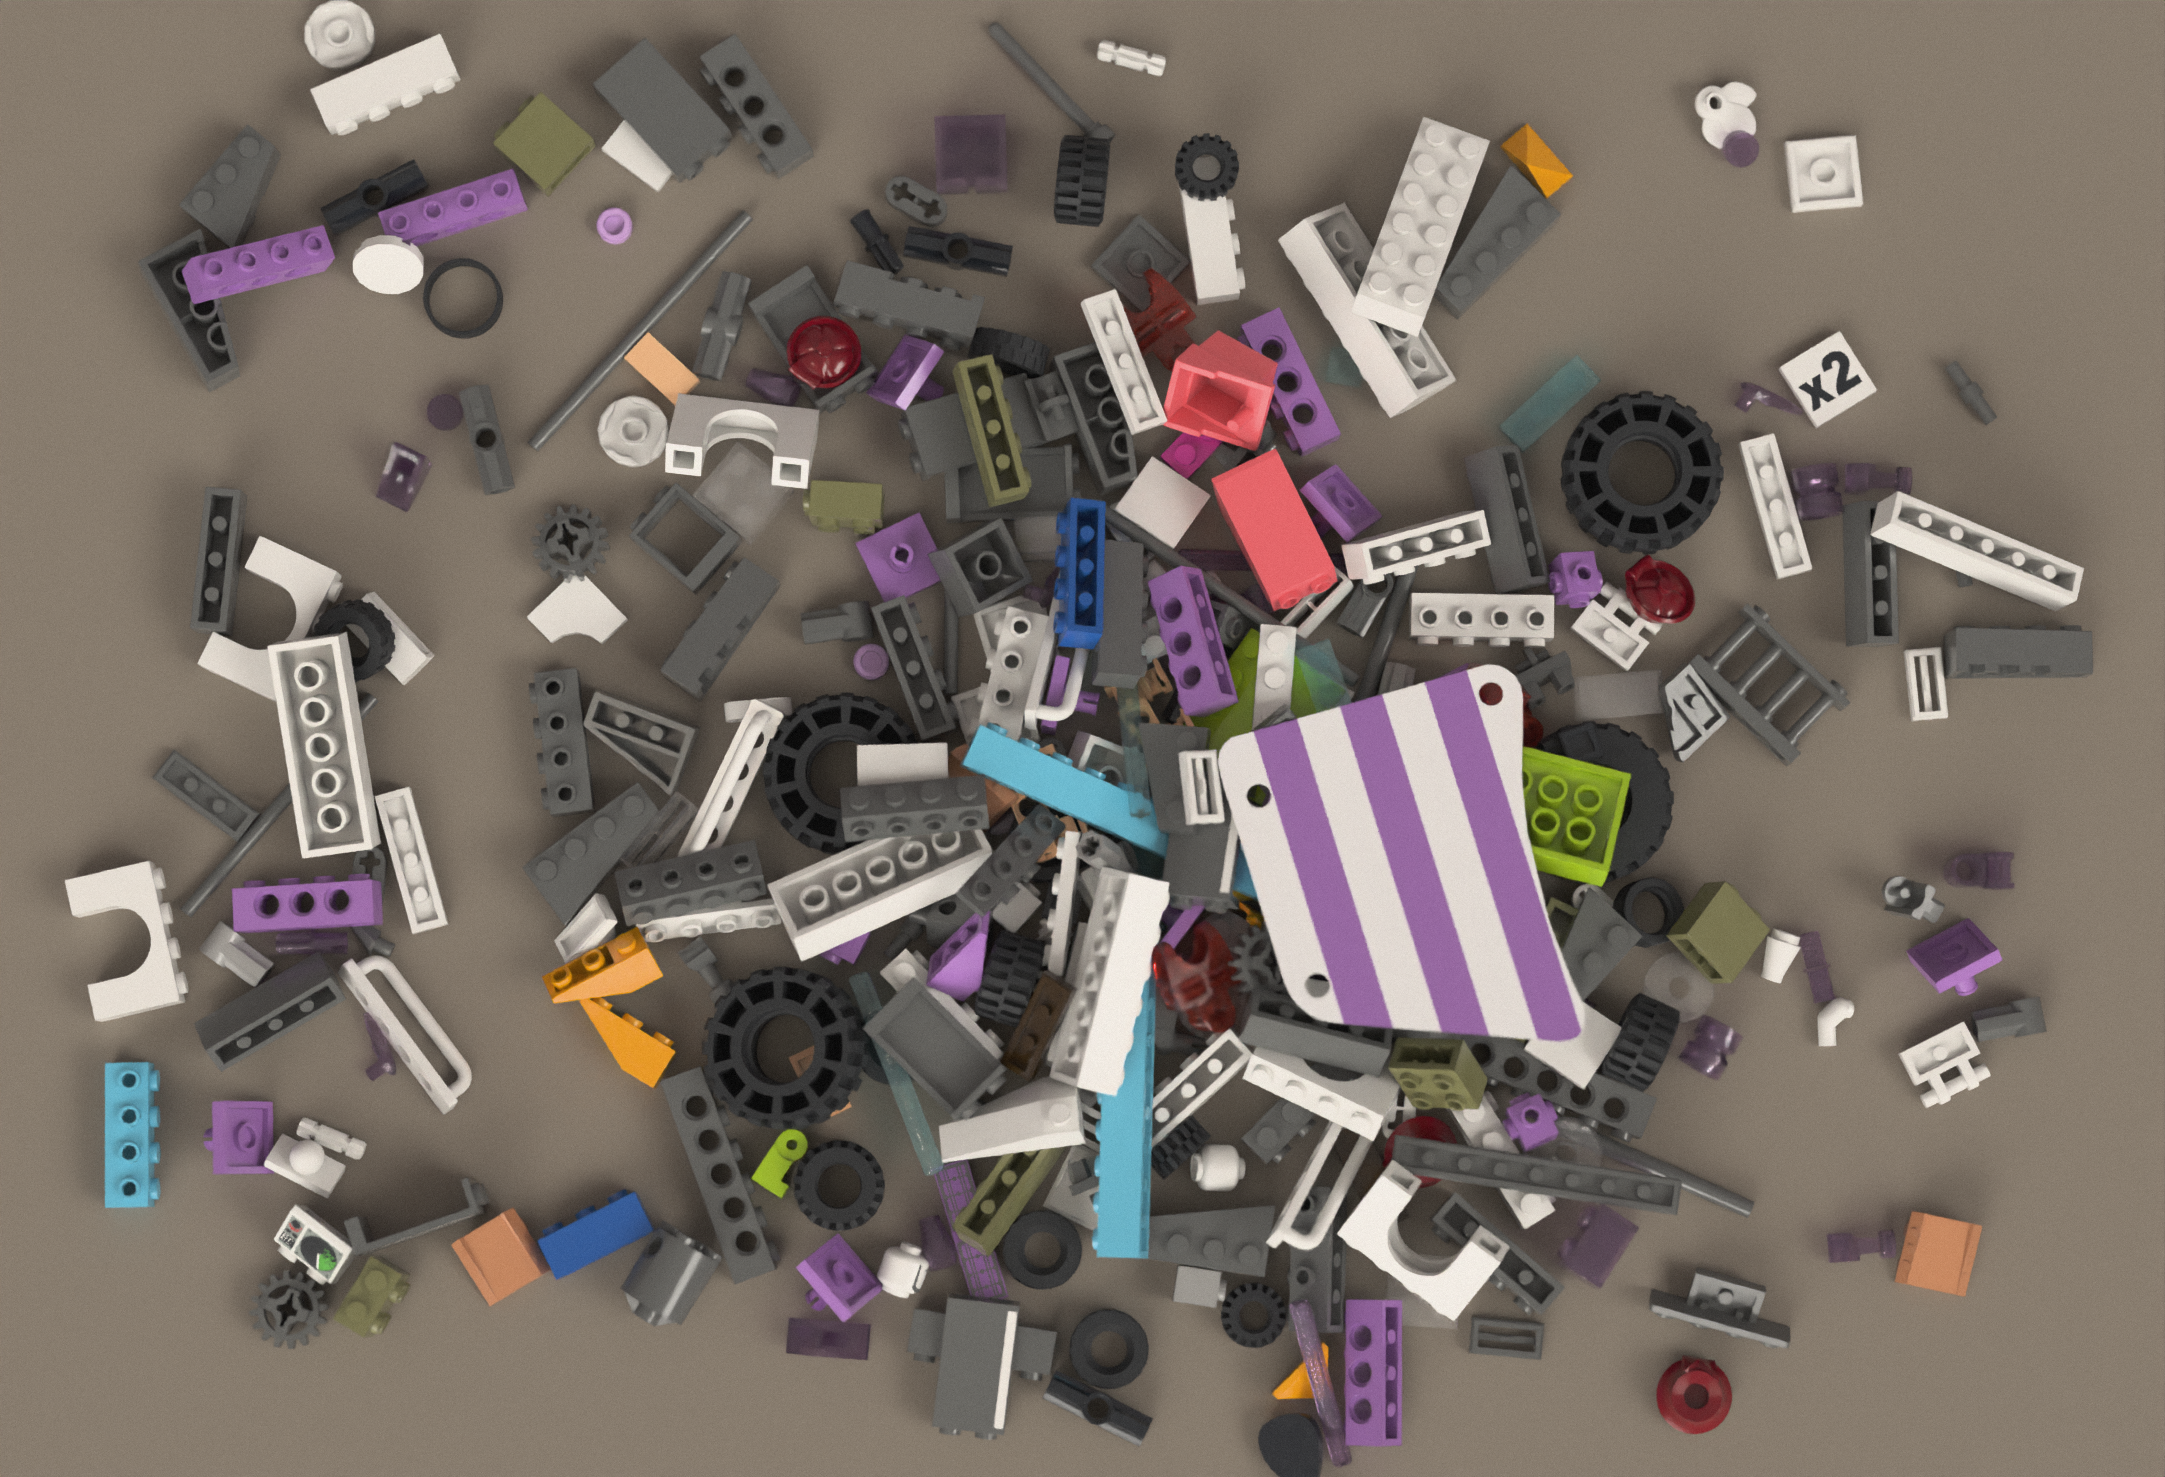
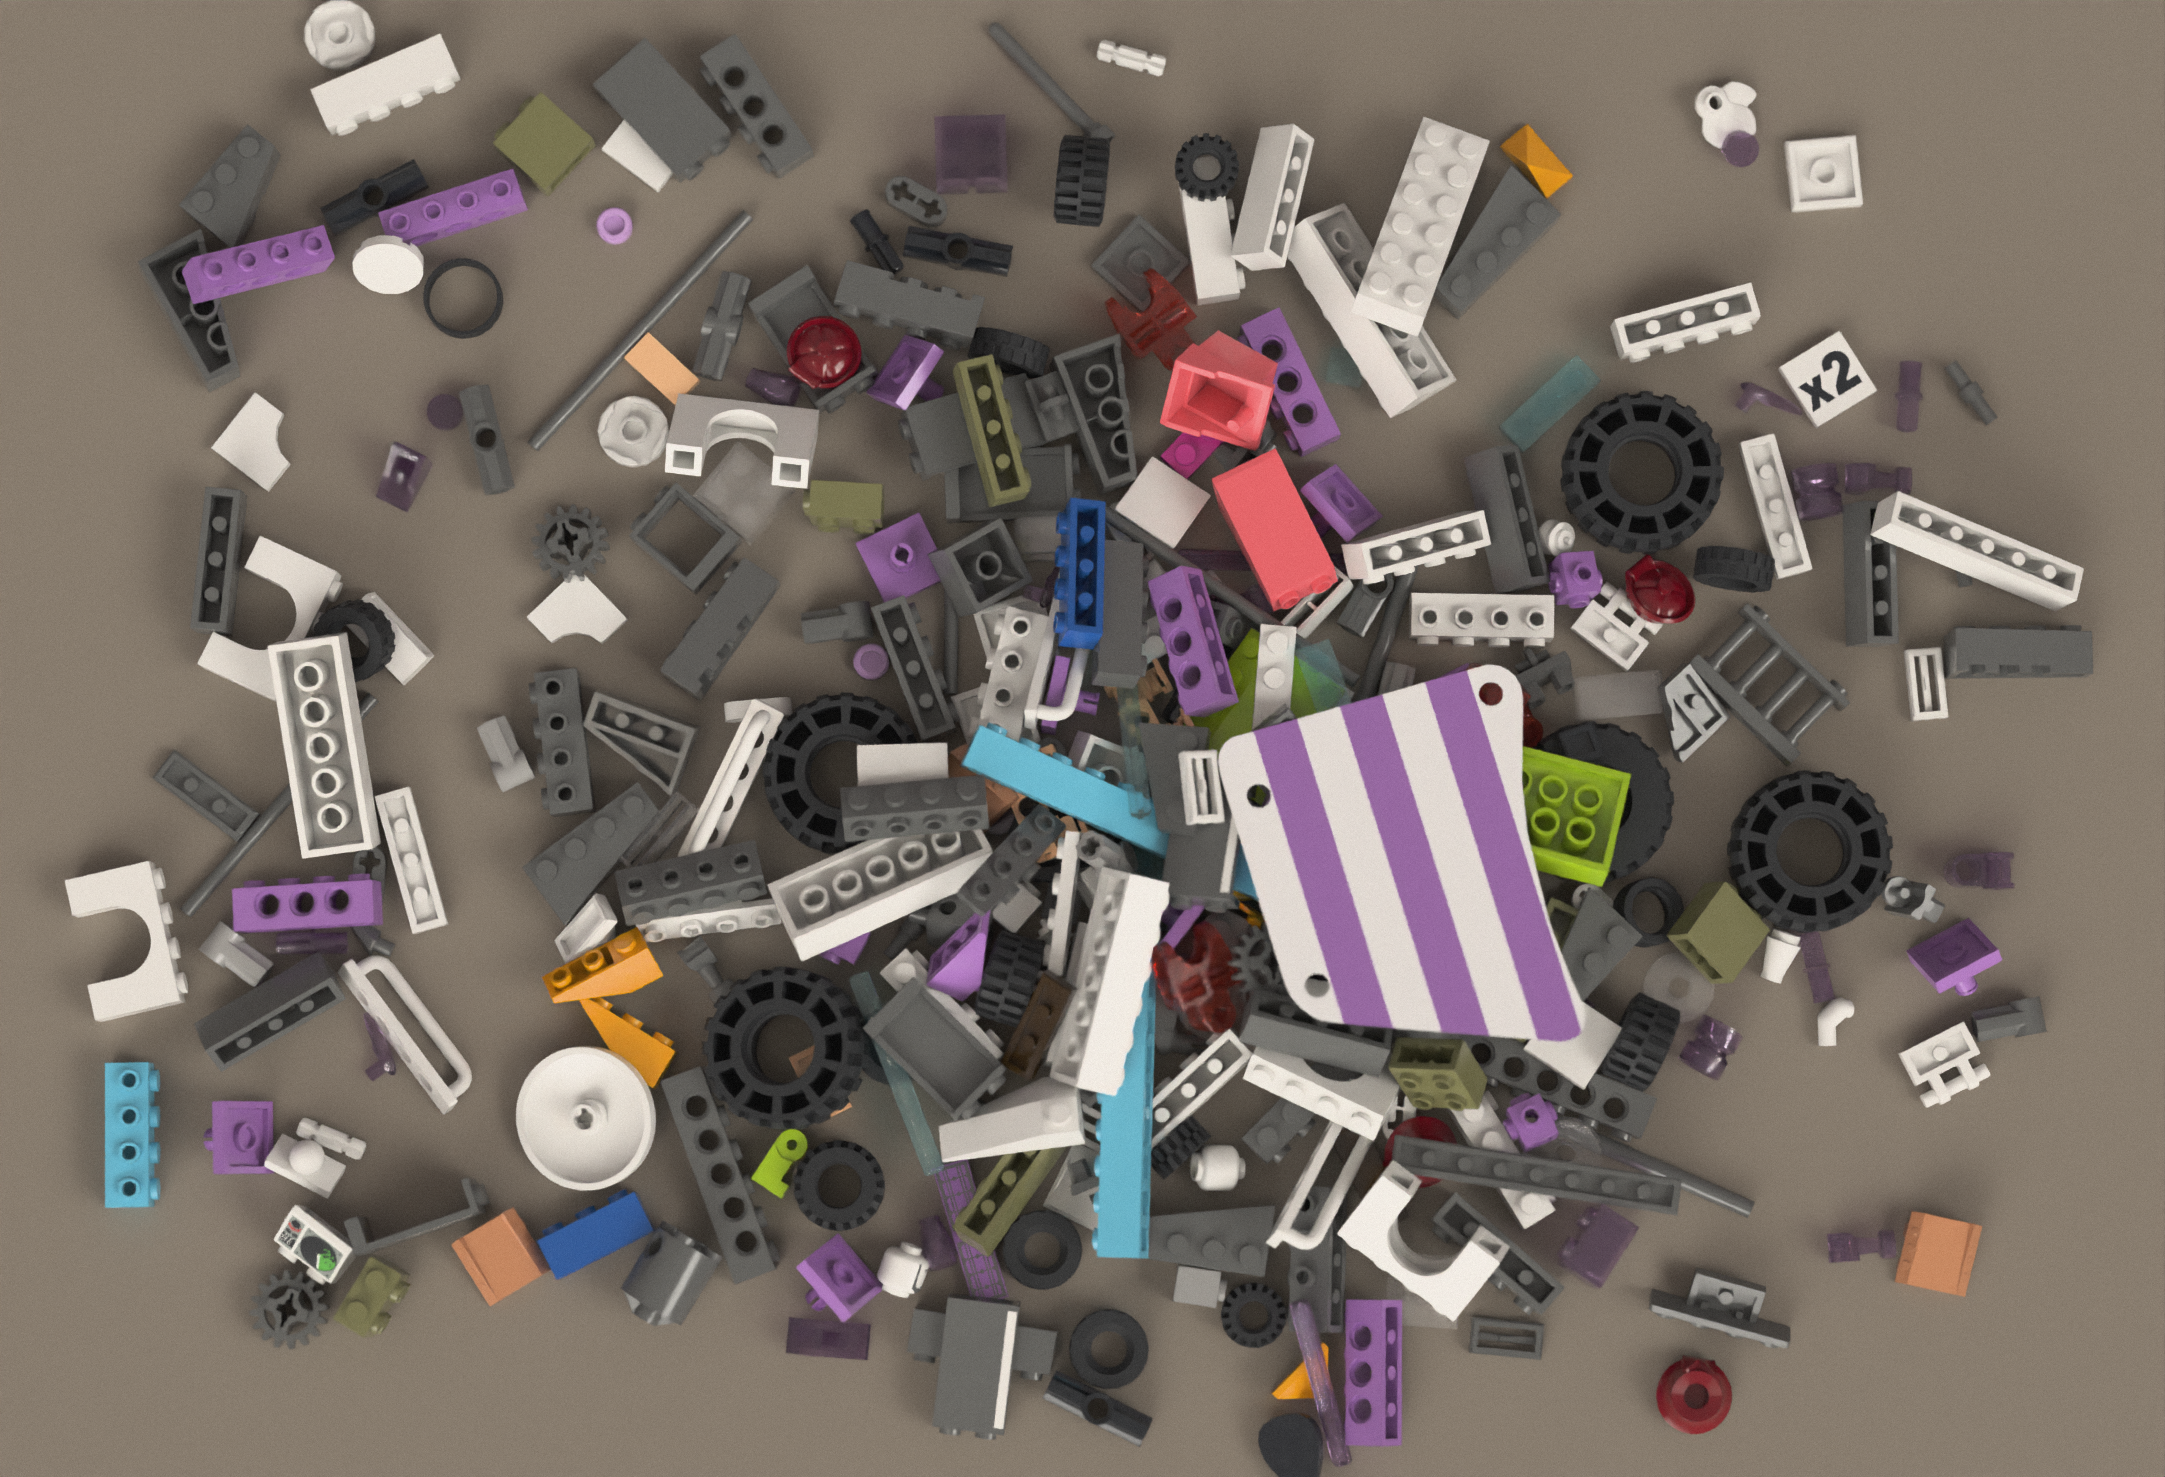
white plate [1080,289,1167,435] -> none
none -> white tile [211,392,291,492]
none -> light grey piece [477,716,536,792]
none -> white dish [516,1046,656,1191]
none -> white brick [1230,124,1315,271]
none -> white wheel [1538,519,1575,557]
none -> white brick [1610,283,1761,363]
none -> black tyre [1693,546,1775,592]
none -> black tyre [1727,770,1893,933]
none -> axle [1895,361,1923,433]

